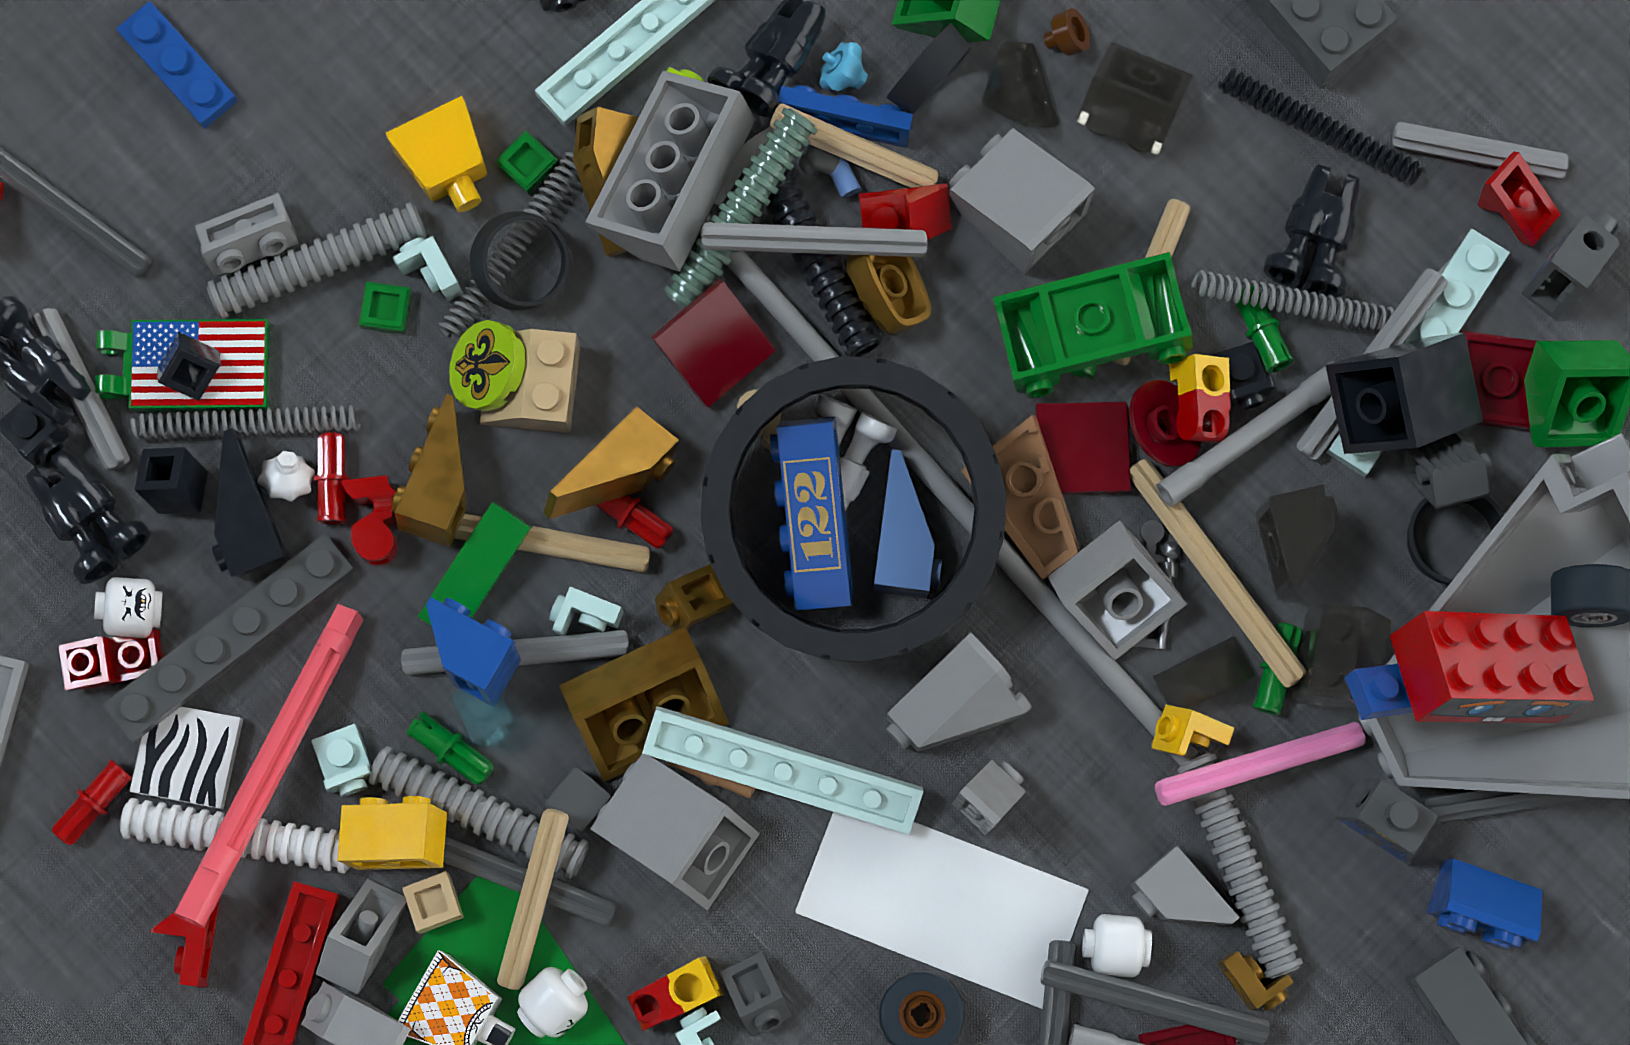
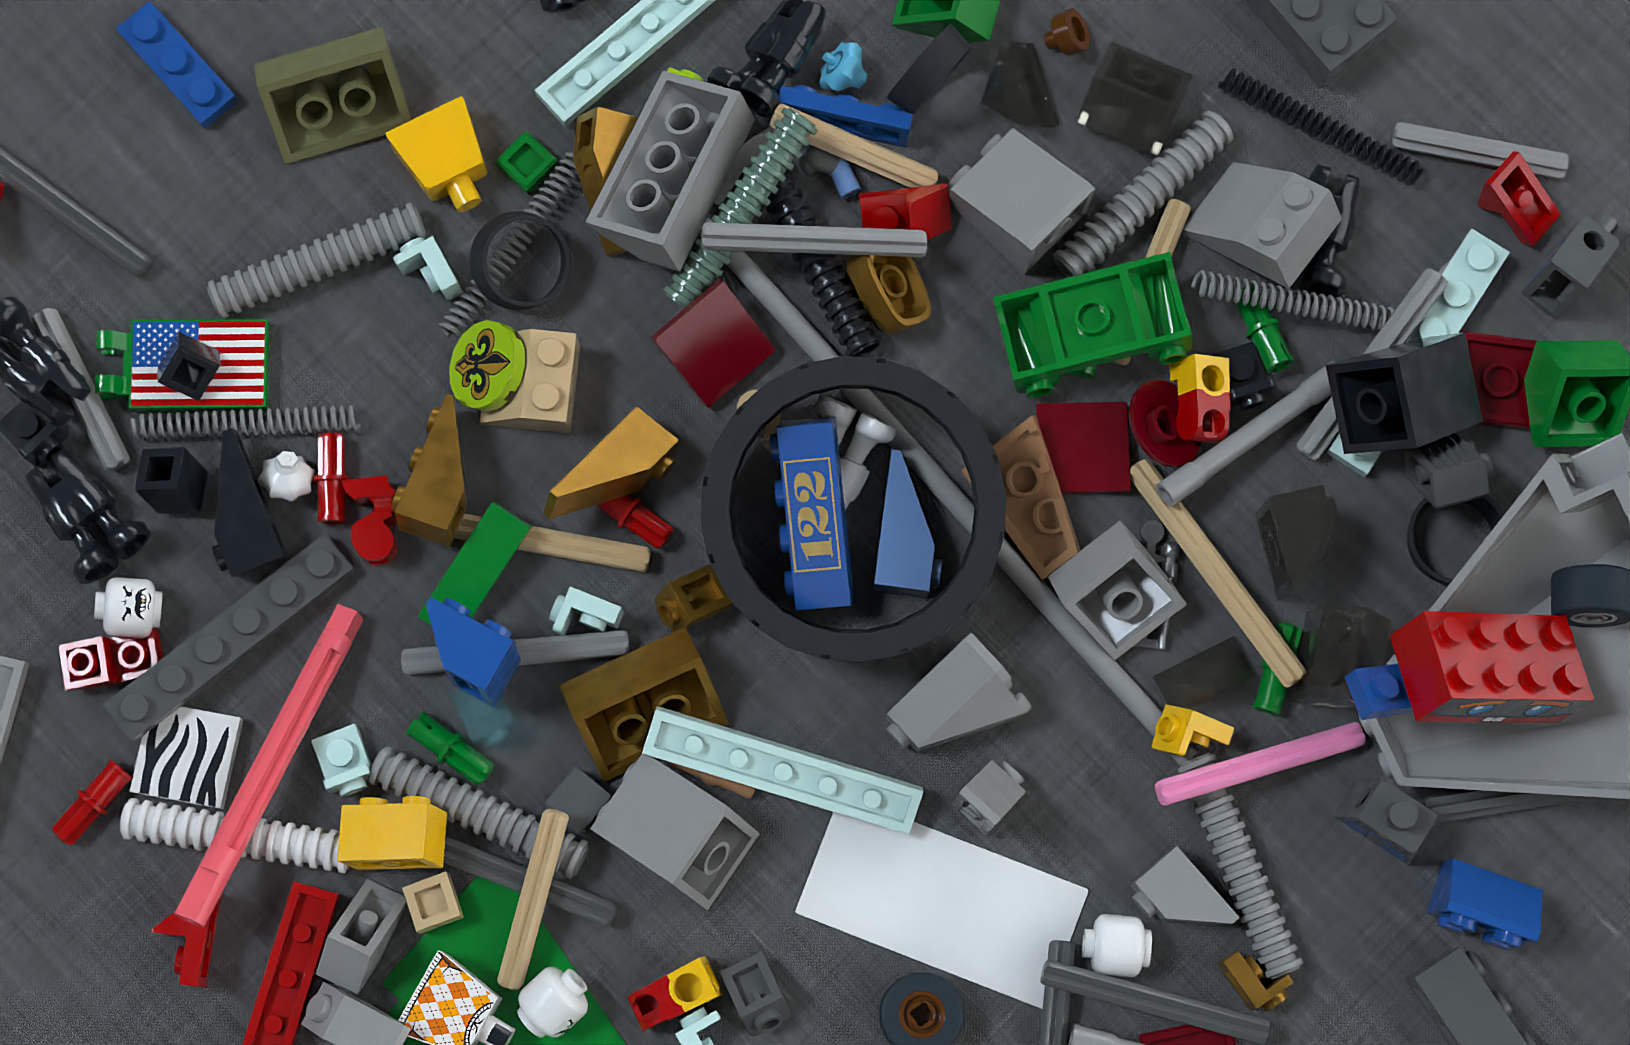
light grey bracket [195,193,299,277] -> none
green tile [358,282,412,334] -> none
none -> olive slope [254,27,412,165]
none -> light grey piece [1053,111,1233,278]
none -> light grey slope [1182,162,1342,288]

